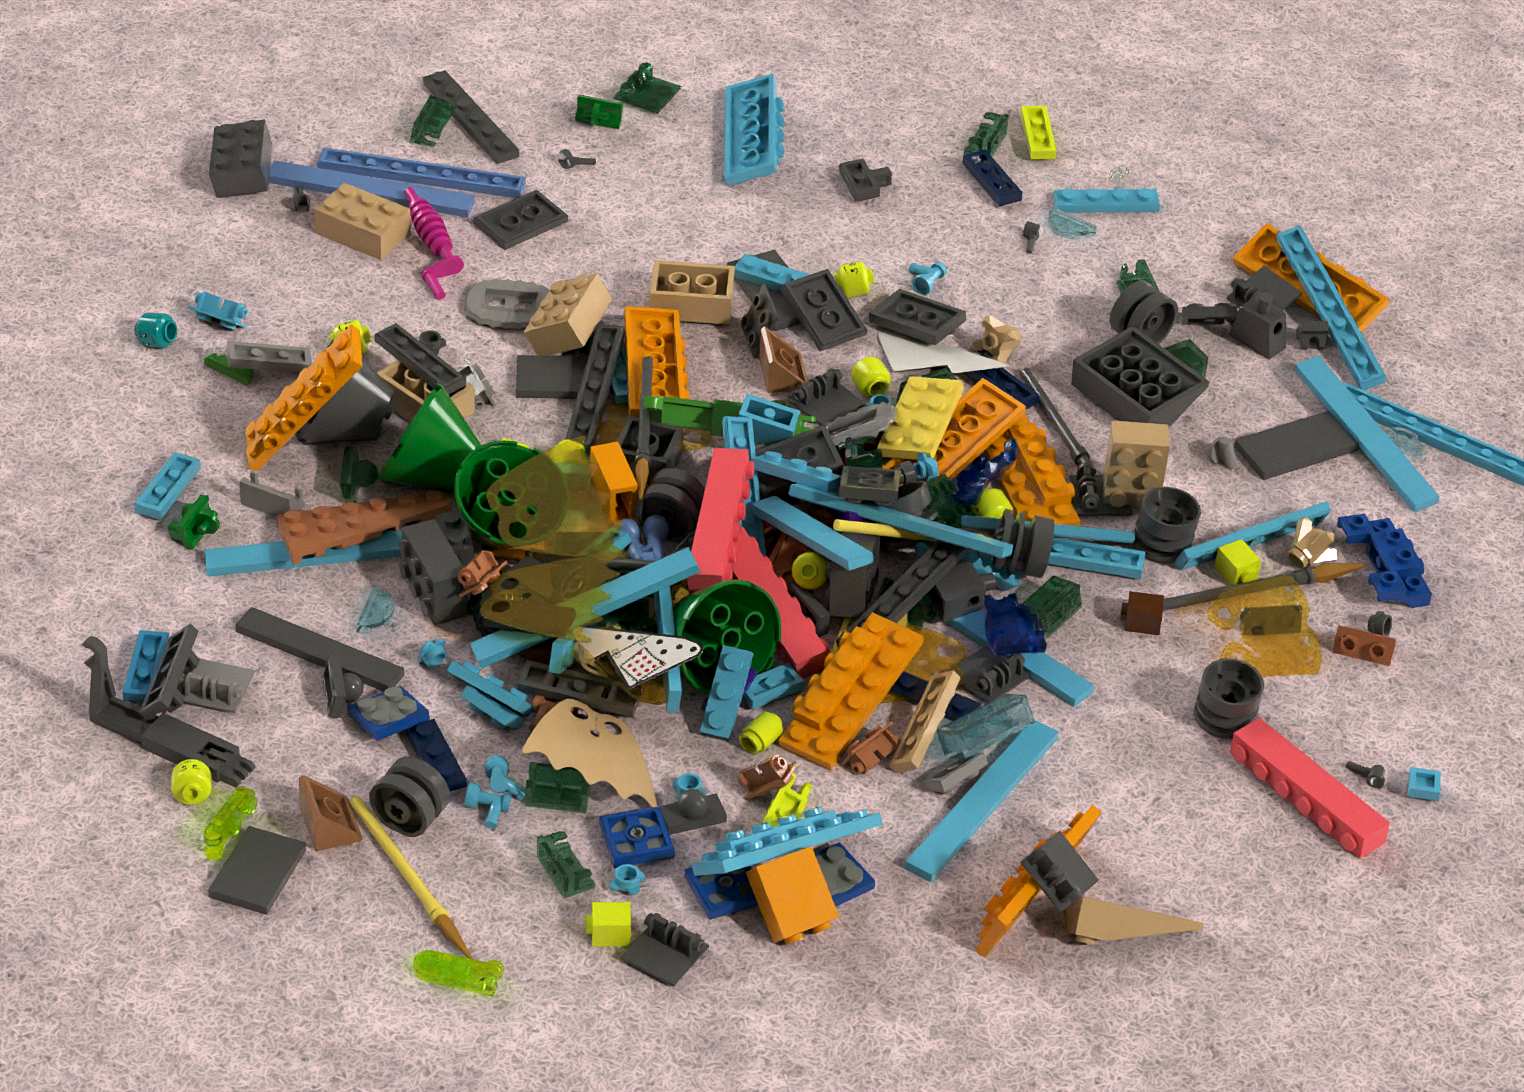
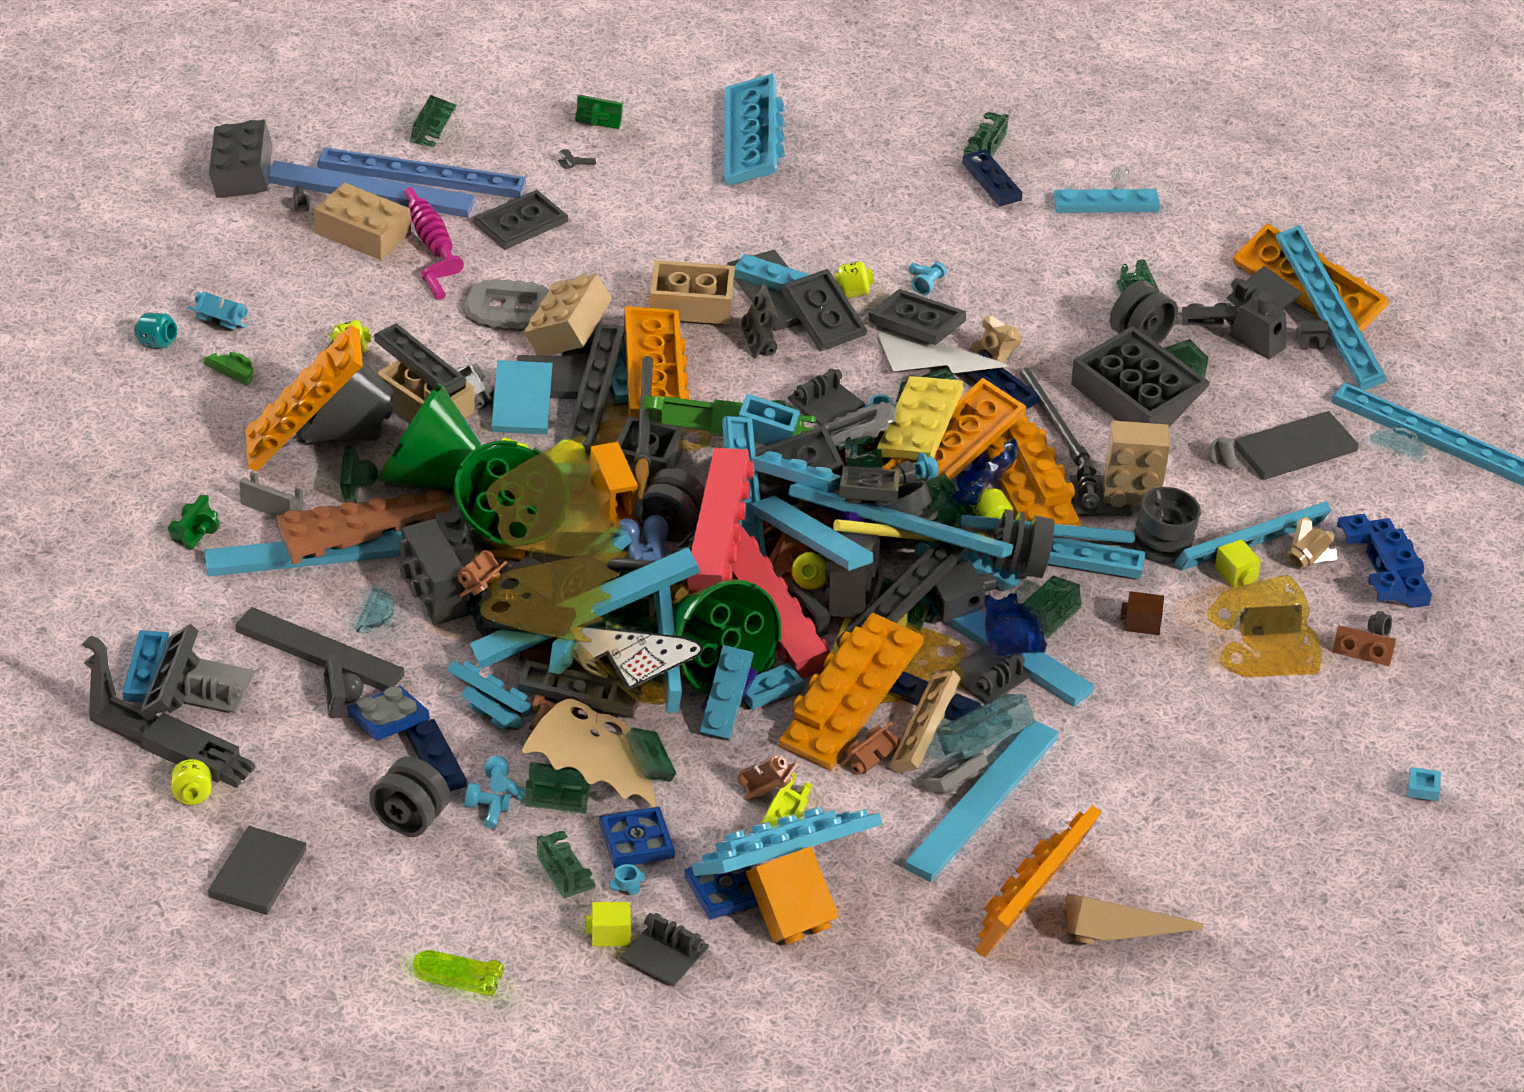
medium azure plate [134,452,201,520] -> none
clear neon green plate [203,786,258,860] -> none
light grey plate [226,341,312,373] -> none
medium nougat slope [299,775,363,851] -> none
light yellow piece [349,796,473,961] -> none
medium azure plate [418,639,447,667] -> none
dark grey plate [419,330,446,355] -> none
dark grey plate [423,70,519,164] -> none
clear green hinge [613,62,682,114] -> none
dark grey tile [658,789,727,835] -> none
medium azure plate [672,773,706,800] -> none
neon yellow brick [739,711,783,755] -> none
medium nougat slope [759,326,808,393] -> none
light grey piece [815,842,875,907] -> none
dark grey hinge [839,158,892,202] -> none
neon yellow head [851,357,891,397] -> none
neon yellow plate [1020,106,1057,159] -> none
dark grey hinge [1020,831,1099,912] -> none
dark grey hand [1023,221,1040,254] -> none
clear light blue tile [1048,207,1097,239] -> none
dark grey piece [1163,563,1365,611] -> none
dark grey wheel [1194,658,1264,739] -> none
coral brick [1230,718,1390,859] -> none
medium azure tile [1295,355,1439,512] -> none
dark grey hand [1346,761,1385,789] -> none
none -> medium azure tile [492,360,553,434]
none -> clear green plate [626,727,677,782]

